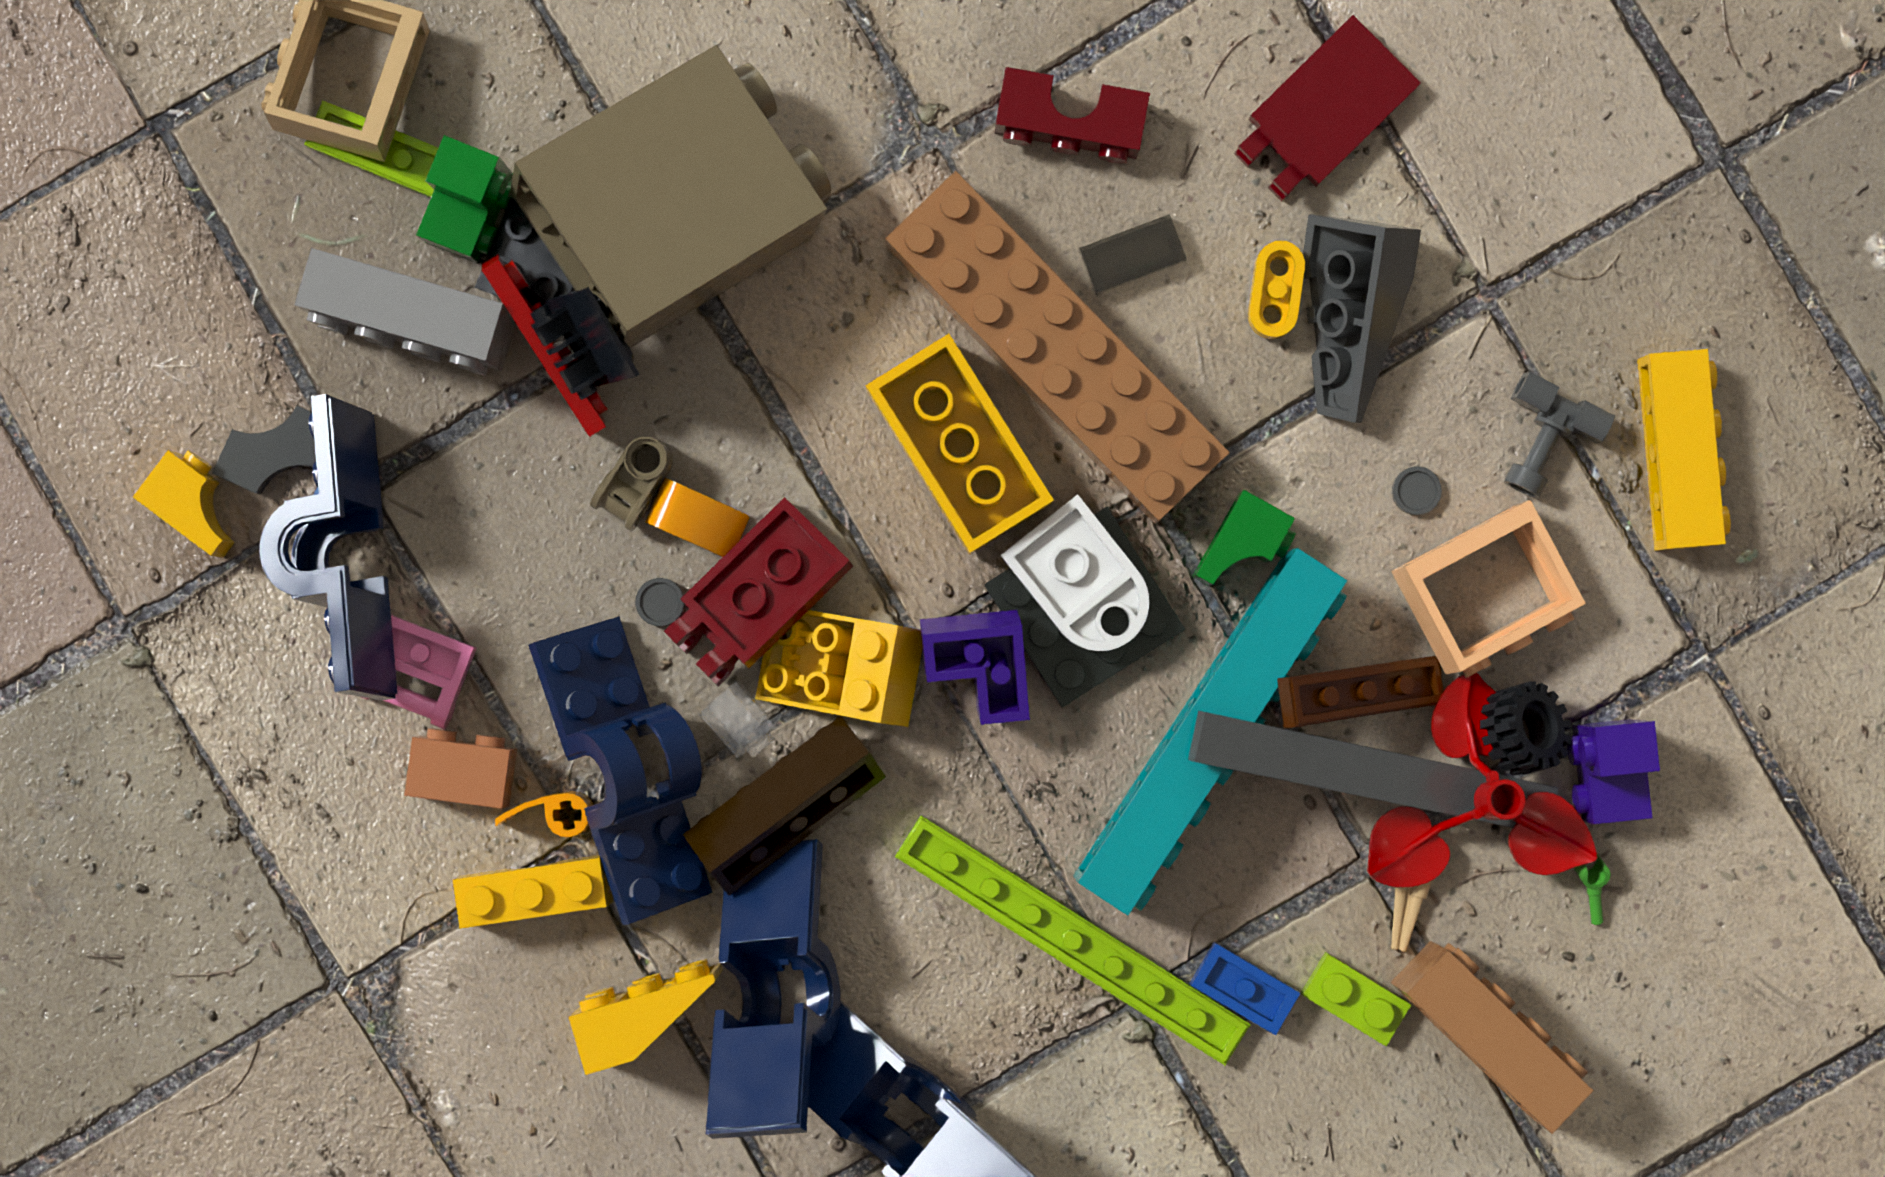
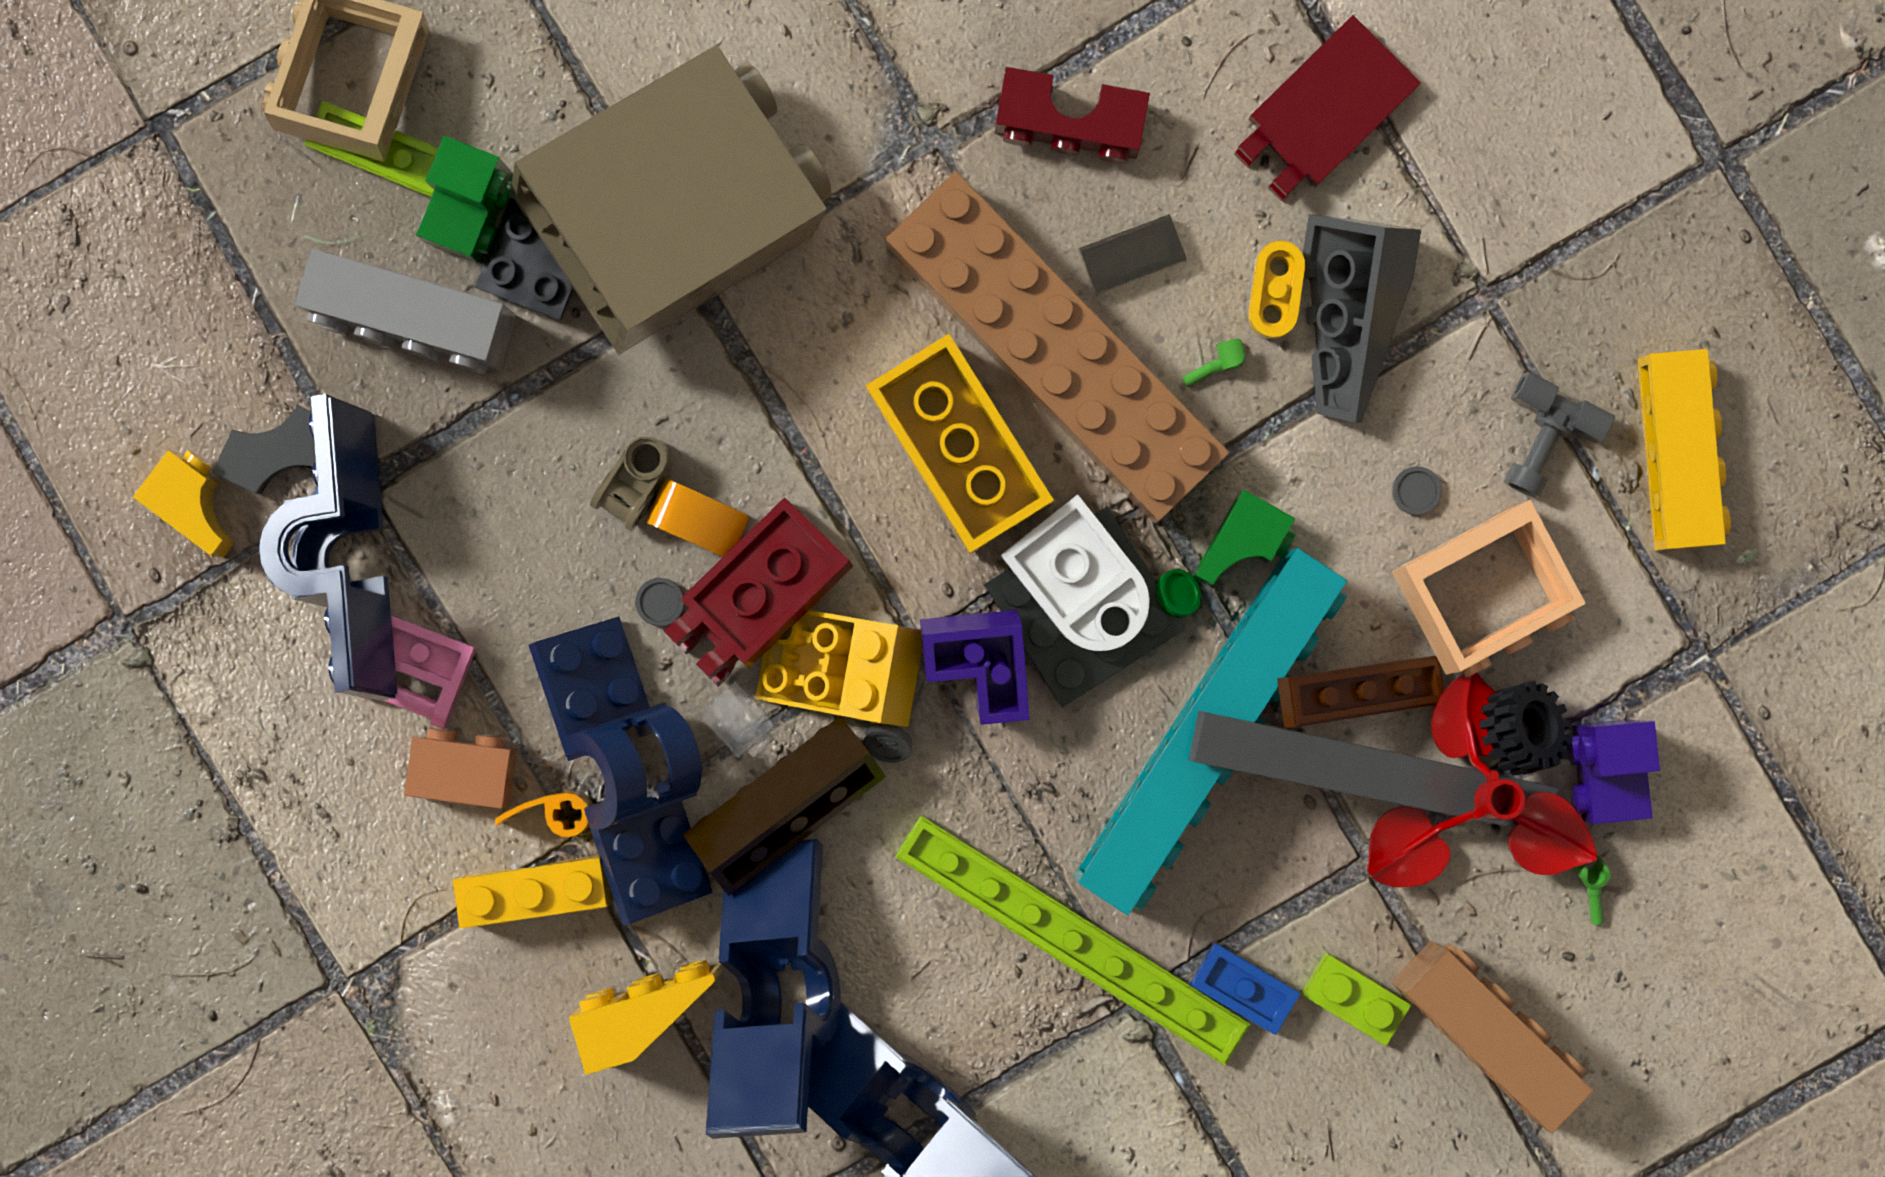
red plate [482,254,608,437] -> none
black hinge [530,287,640,400] -> none
tan piece [1391,881,1432,952] -> none
none -> dark grey piece [863,724,913,763]
none -> green piece [1156,569,1201,618]
none -> bright green hand [1182,338,1246,387]

